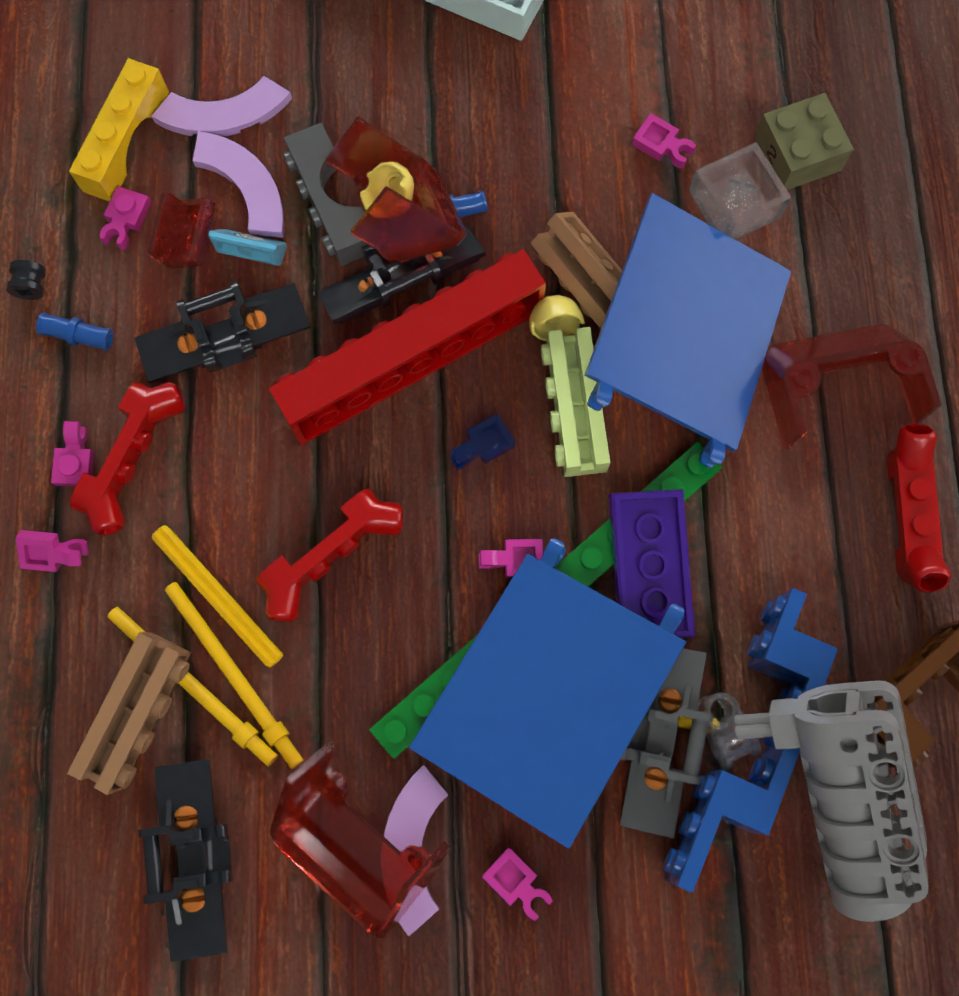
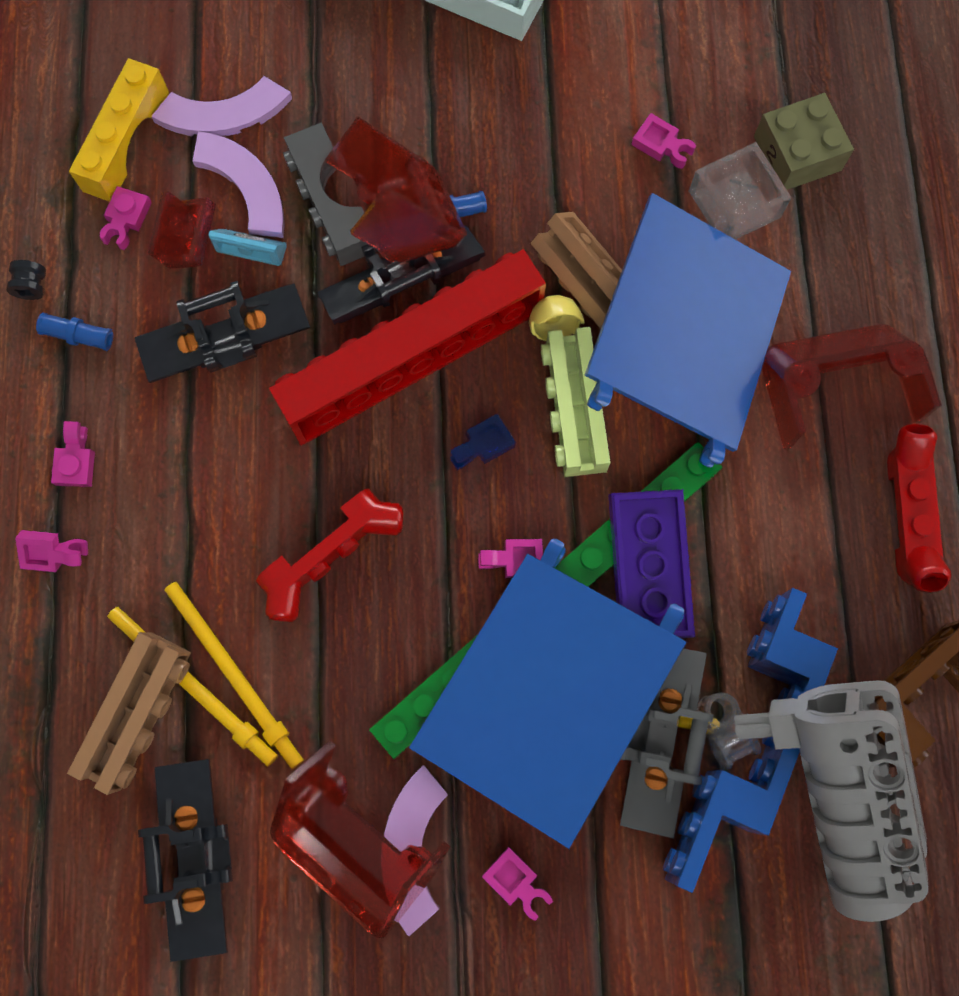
red plate [70,382,186,535] -> none
yellow axle [152,525,283,667] -> none
light yellow hair [360,162,414,217] -> none

